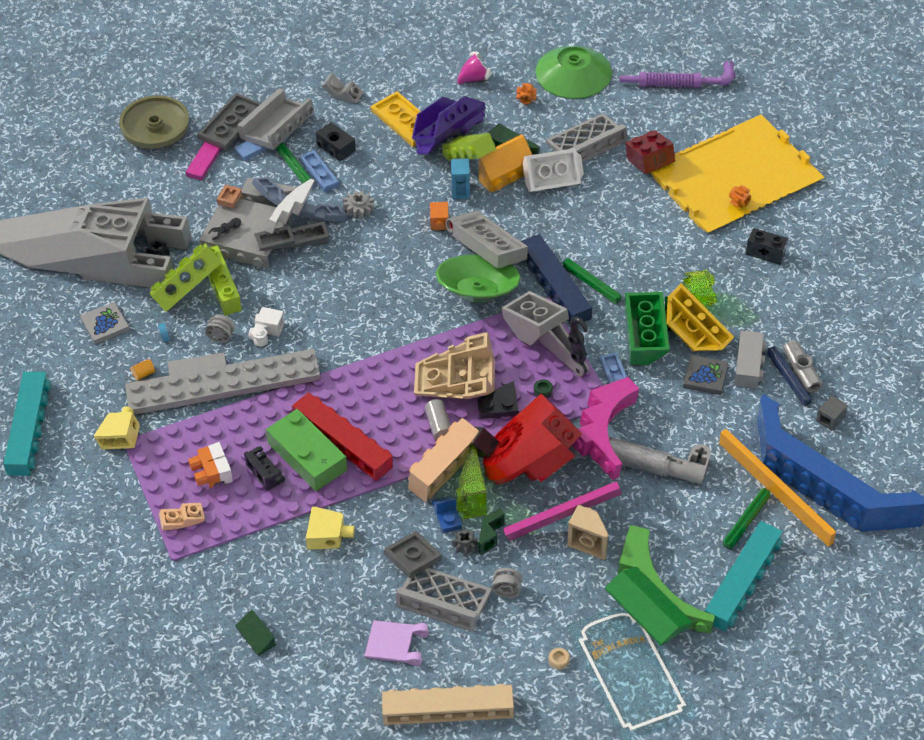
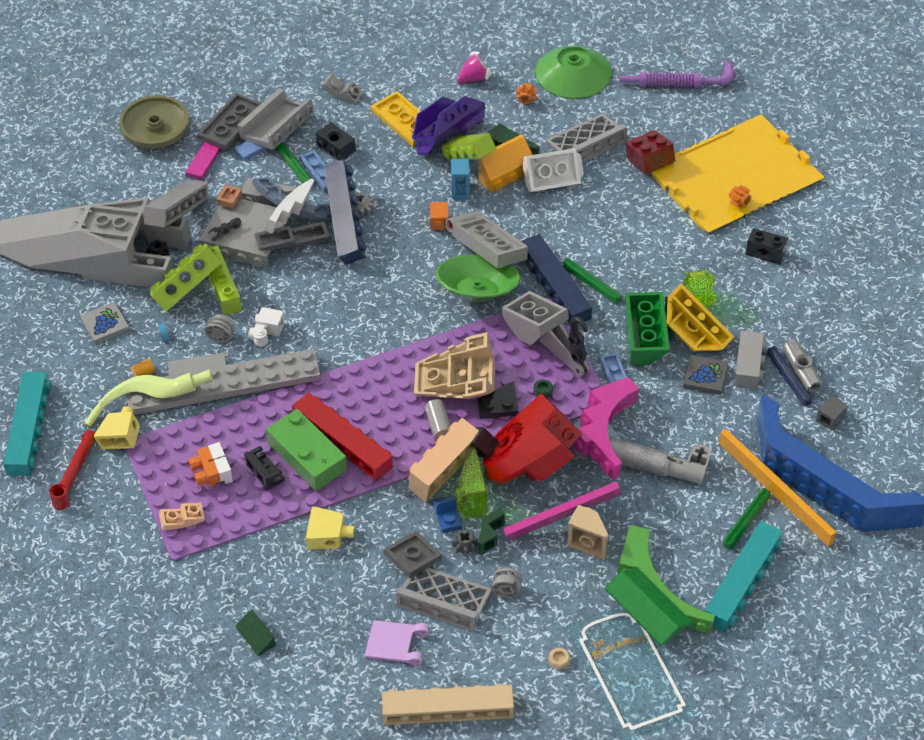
none -> red piece [49,430,96,510]
none -> yellowish green animal [84,369,214,427]
none -> light grey brick [142,179,208,228]
none -> brick [324,160,366,265]

